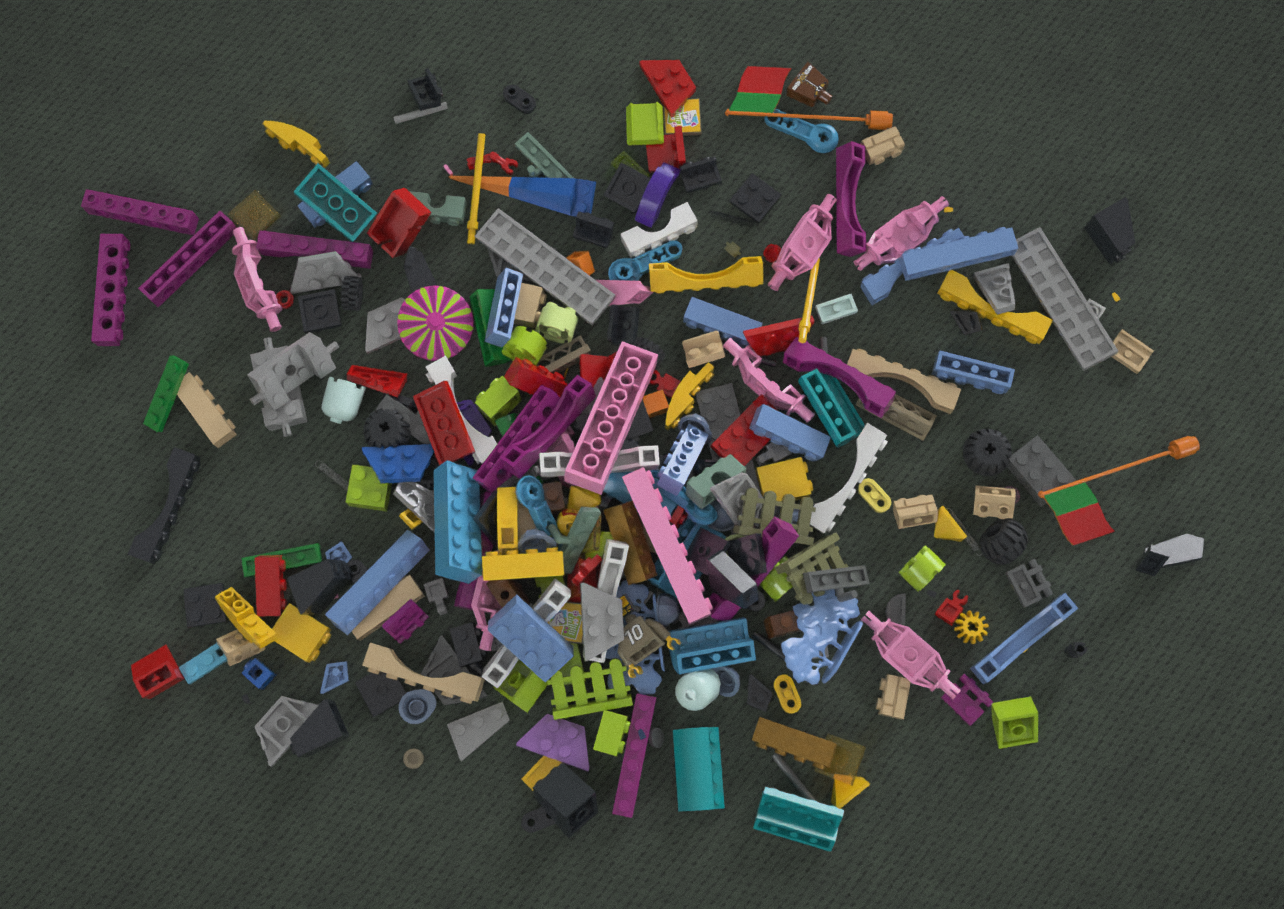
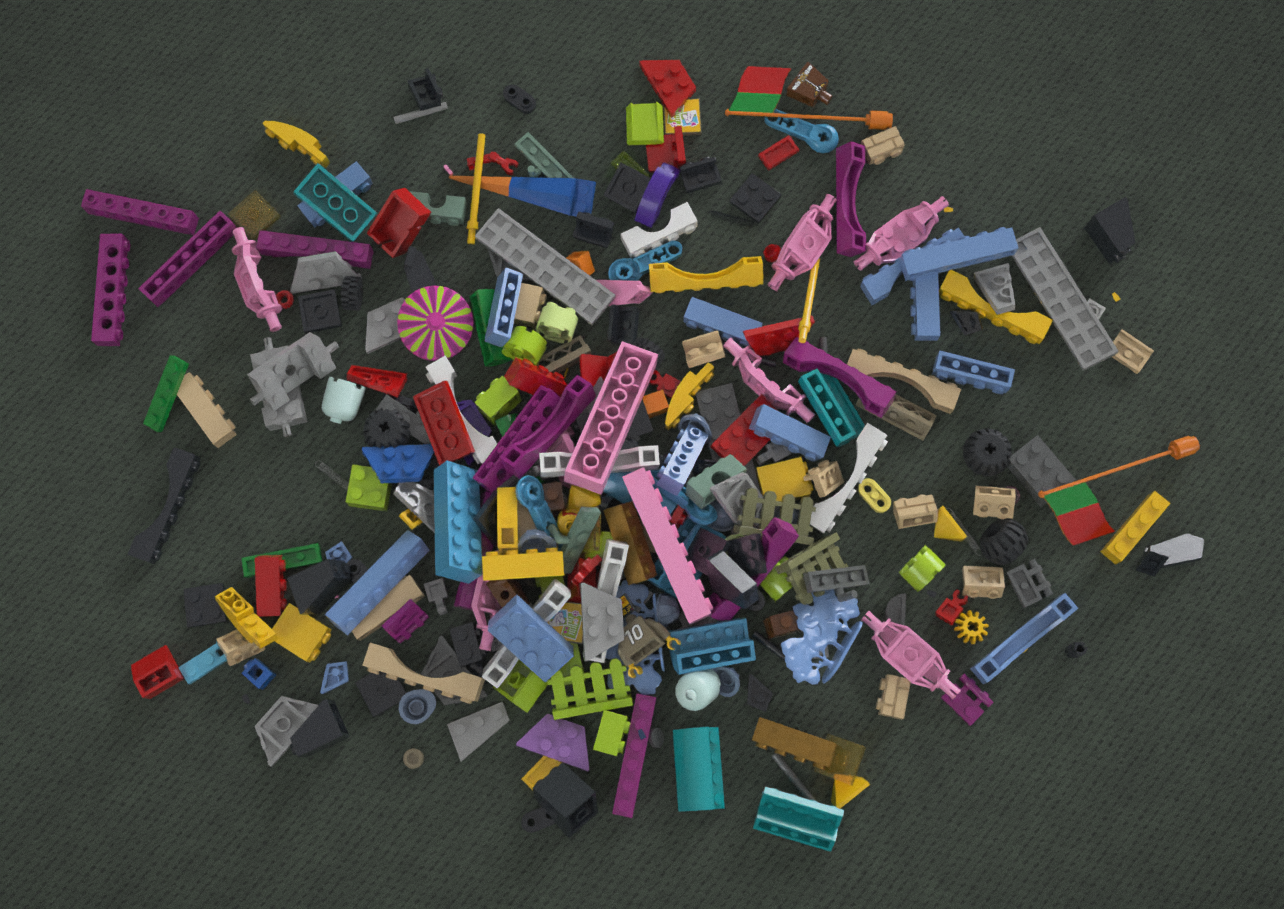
olive plate [724,241,741,258] -> none
yellow plate [773,675,801,714] -> none
light aqua plate [815,294,858,324] -> none
lime slope [992,696,1038,749] -> none
none -> red plate [758,135,799,171]
none -> tan bracket [803,460,844,497]
none -> medium blue brick [910,273,940,341]
none -> tan bracket [962,566,1005,599]
none -> yellow brick [1100,491,1170,565]

